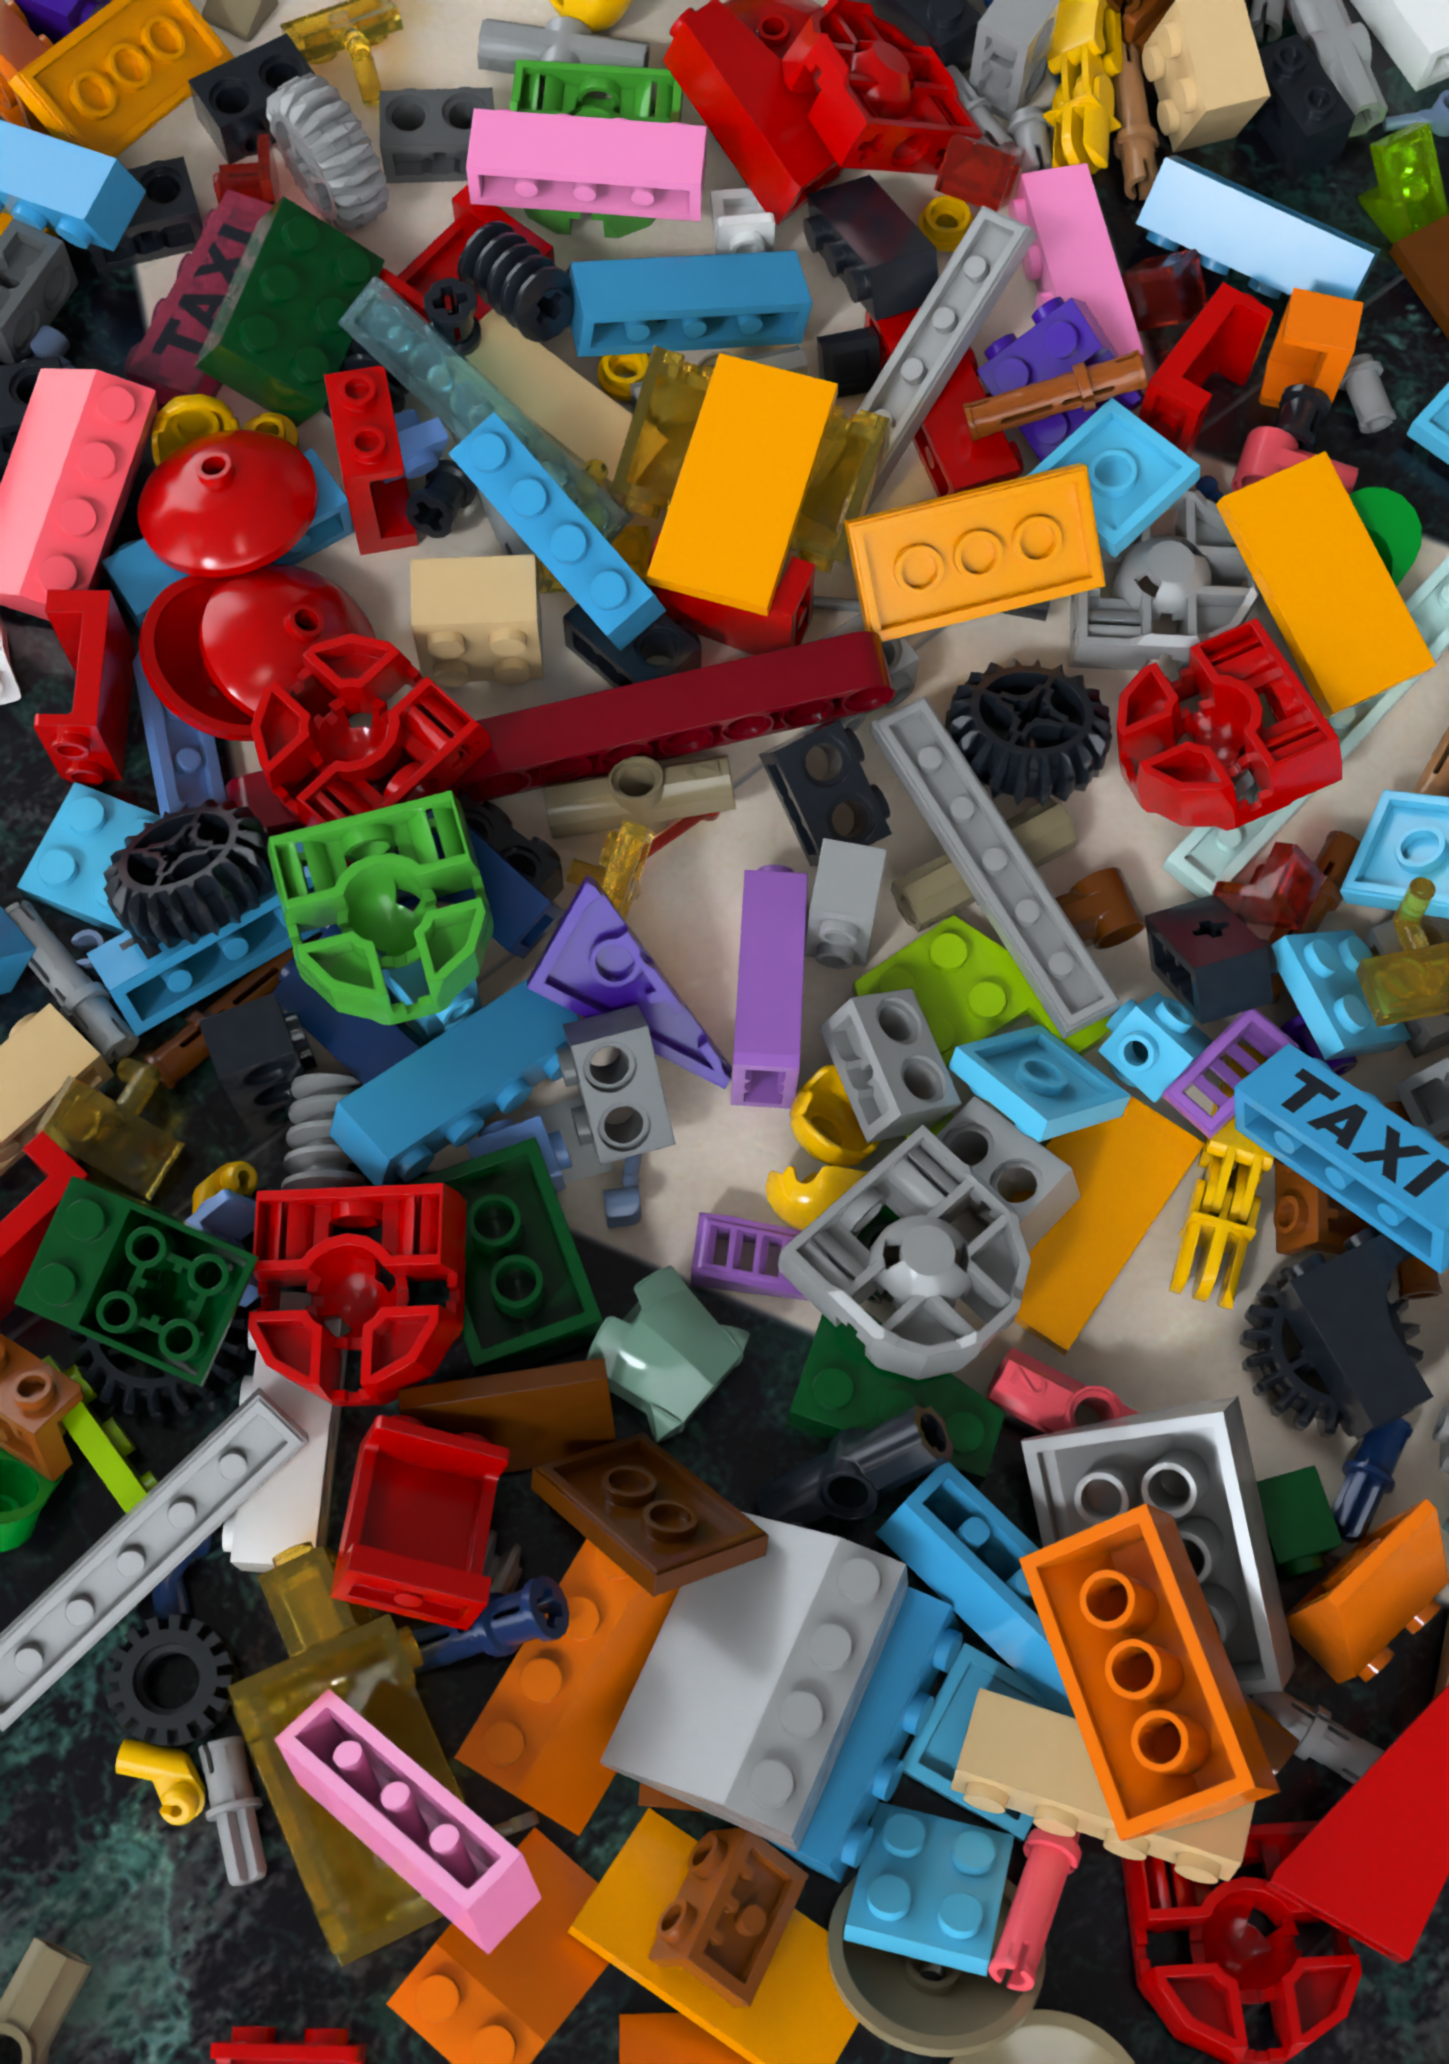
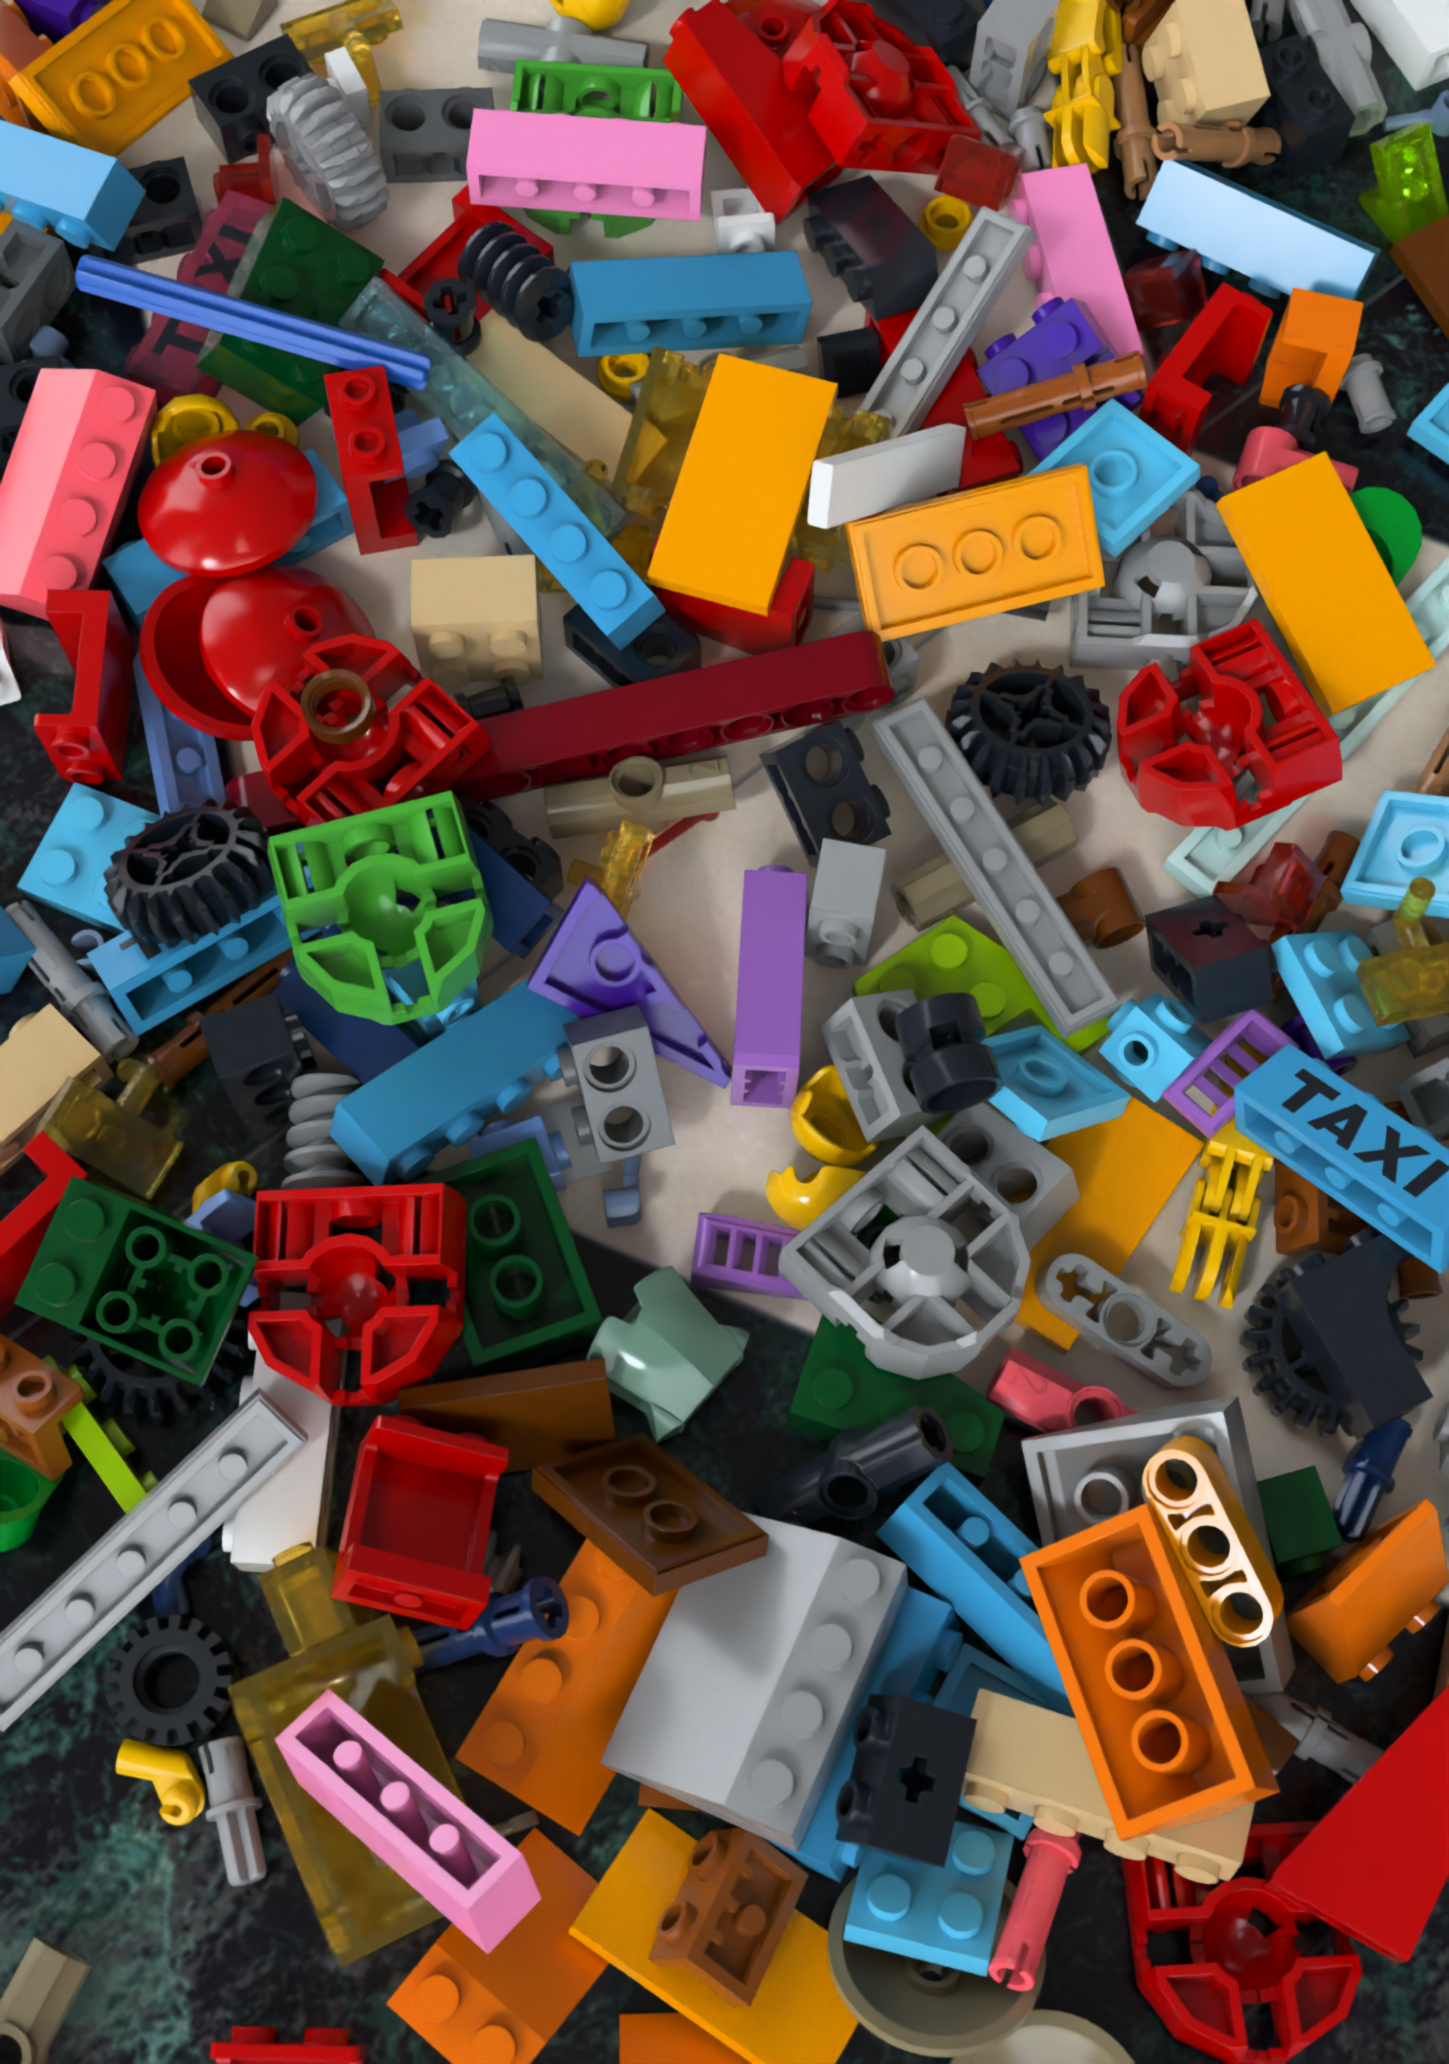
none -> axle [75,254,432,390]
none -> reddish brown piece [301,669,376,744]
none -> white plate [324,46,373,129]
none -> black bush [453,676,524,721]
none -> white tile [807,423,966,529]
none -> black brick [835,1694,977,1868]
none -> black wheel [894,992,1004,1114]
none -> light grey beam [1035,1253,1212,1389]
none -> light orange beam [1143,1435,1284,1648]
none -> medium nougat pin [1152,121,1281,168]

